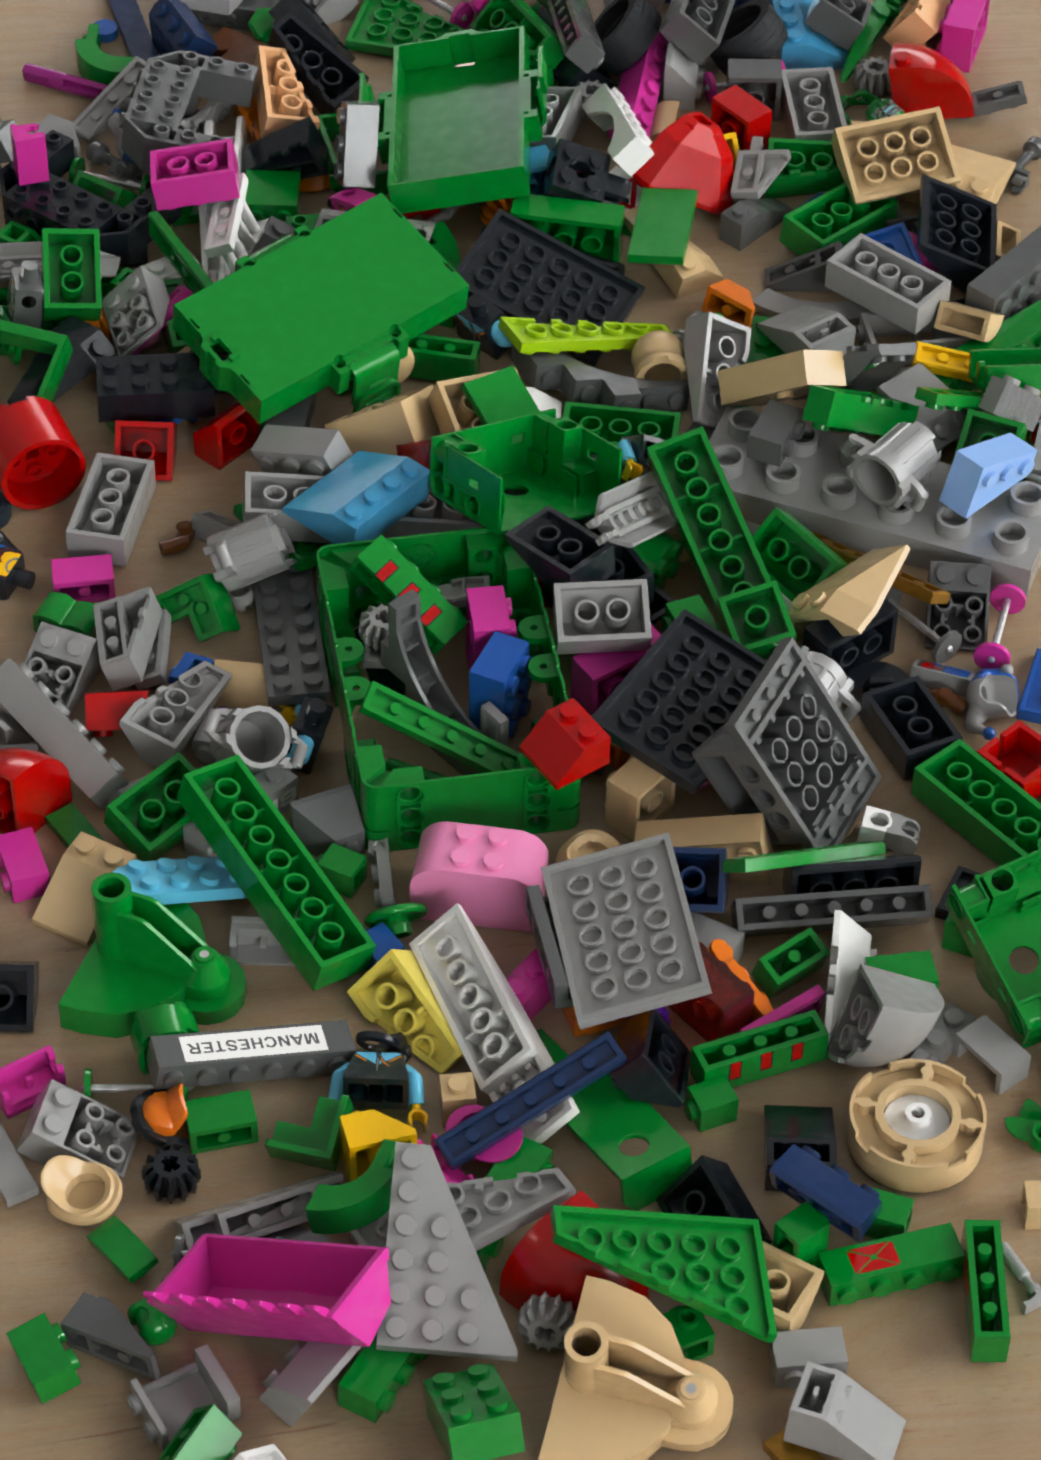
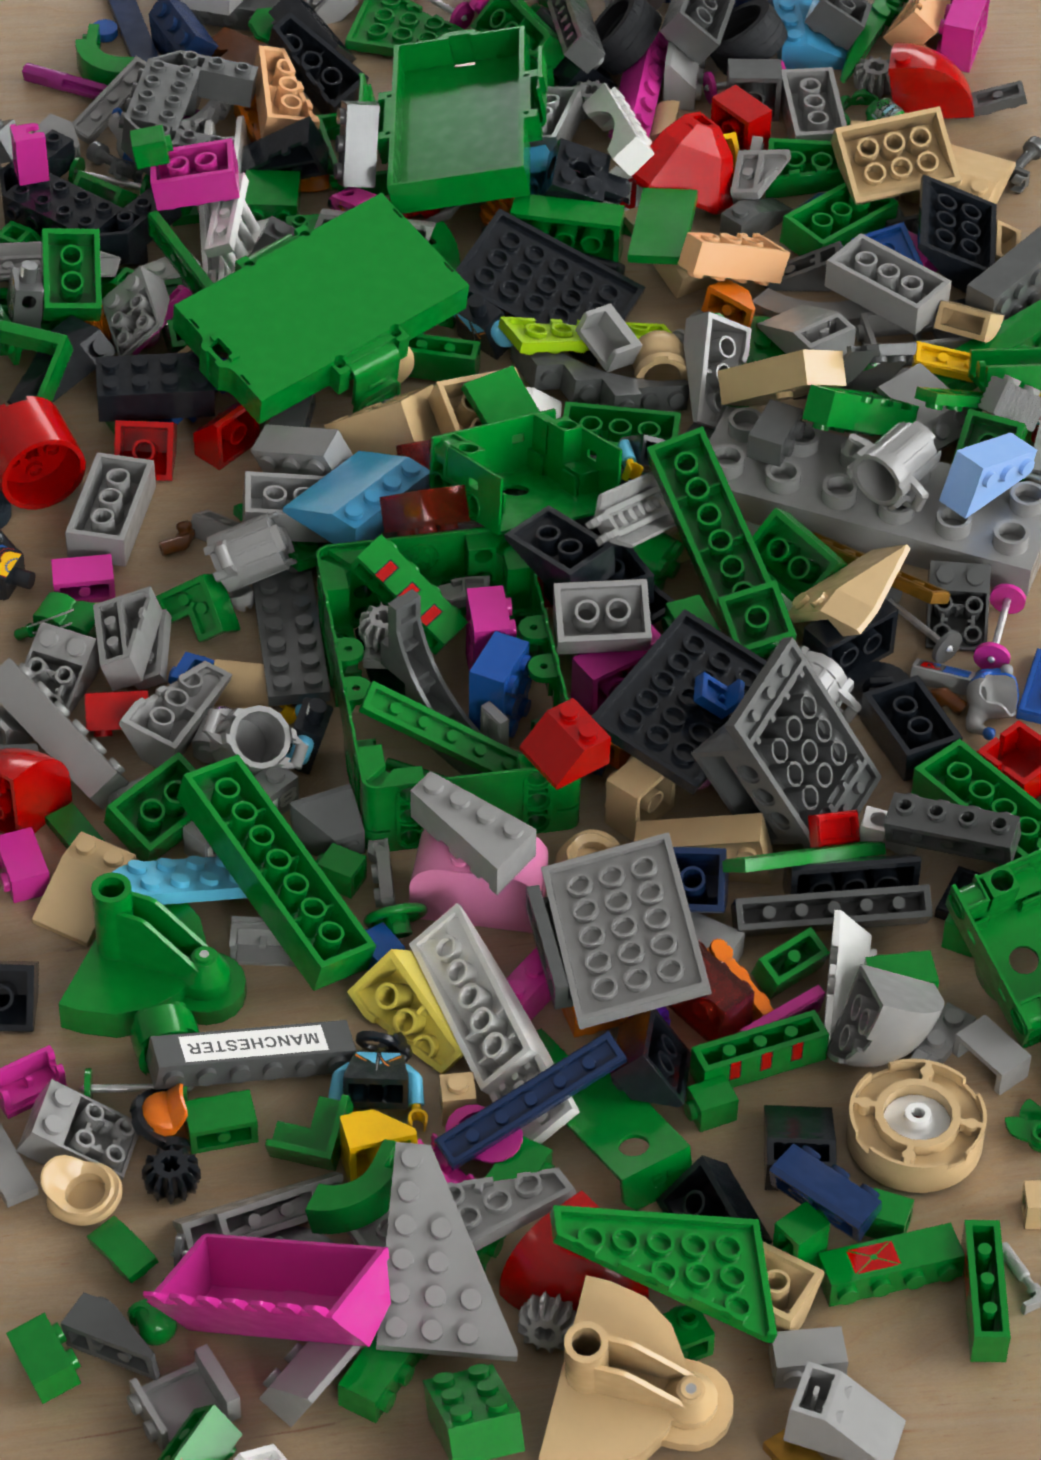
none -> green piece [14,609,74,640]
none -> green brick [130,124,174,169]
none -> clear red brick [379,485,470,537]
none -> light grey wedge [411,771,536,895]
none -> light grey panel [575,304,643,372]
none -> light nougat wedge [678,232,790,286]
none -> blue bracket [693,672,745,719]
none -> red tile [808,810,860,848]
none -> dark grey brick [884,792,1021,865]

